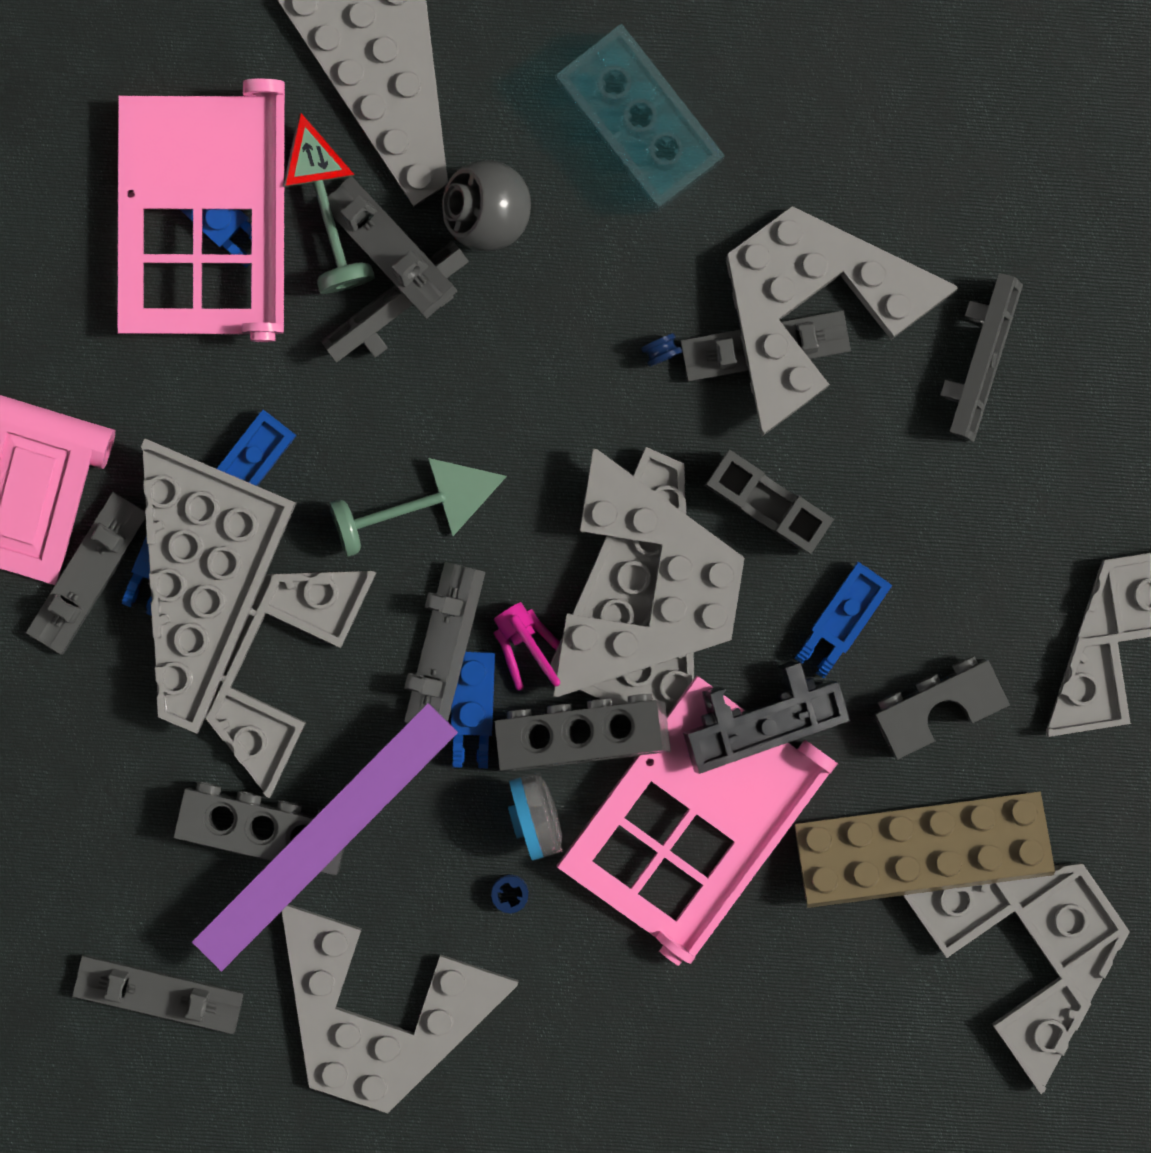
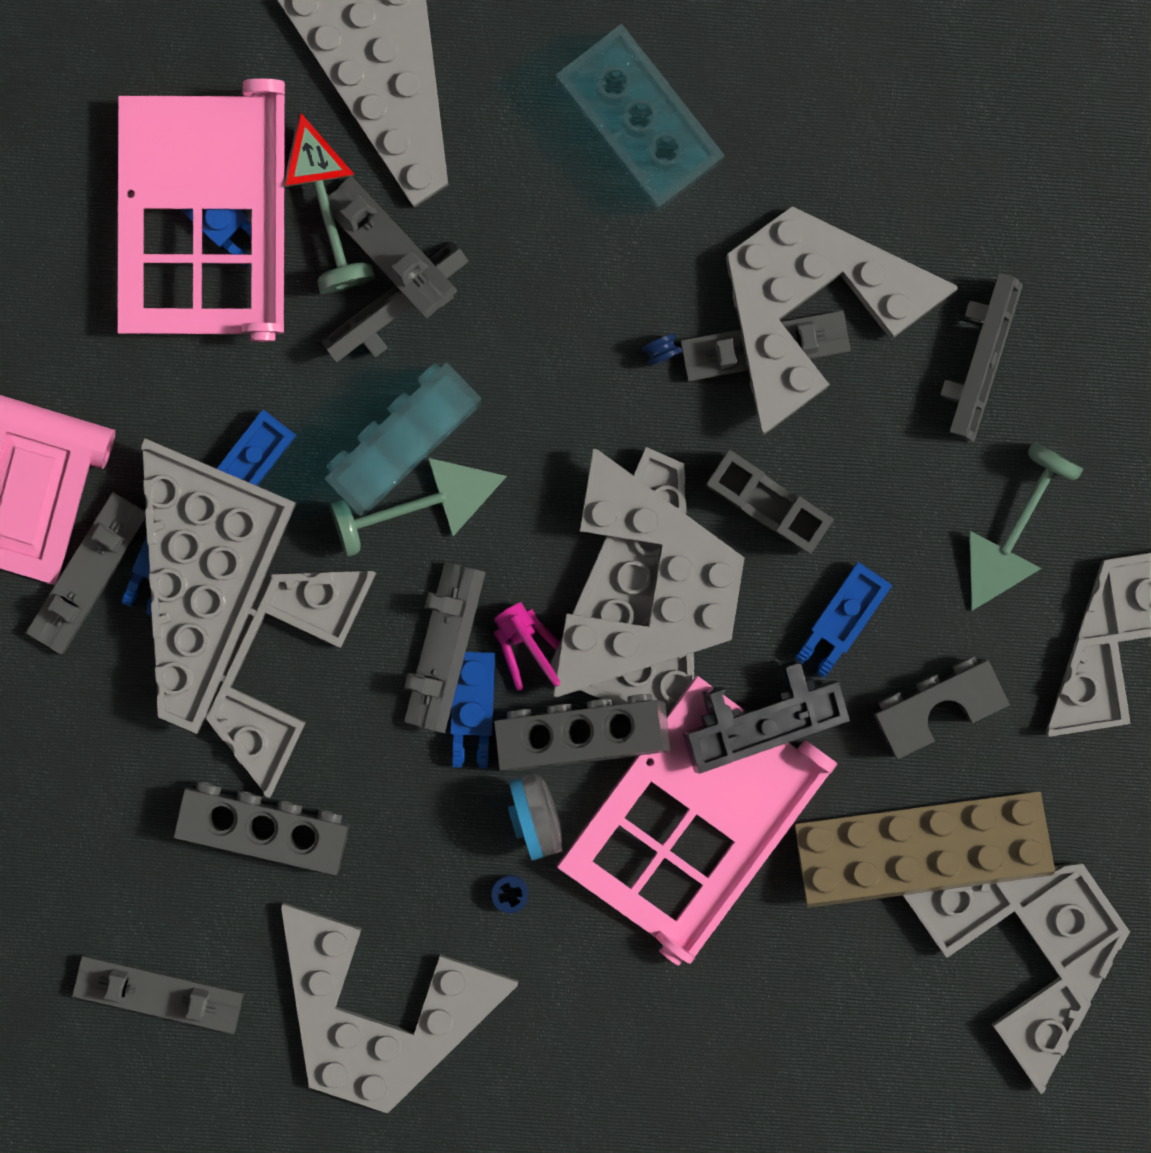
medium lavender tile [192,703,458,972] -> none
dark grey wheel [442,160,531,251] -> none
none -> clear light blue brick [324,362,483,517]
none -> sand green piece [969,442,1083,611]

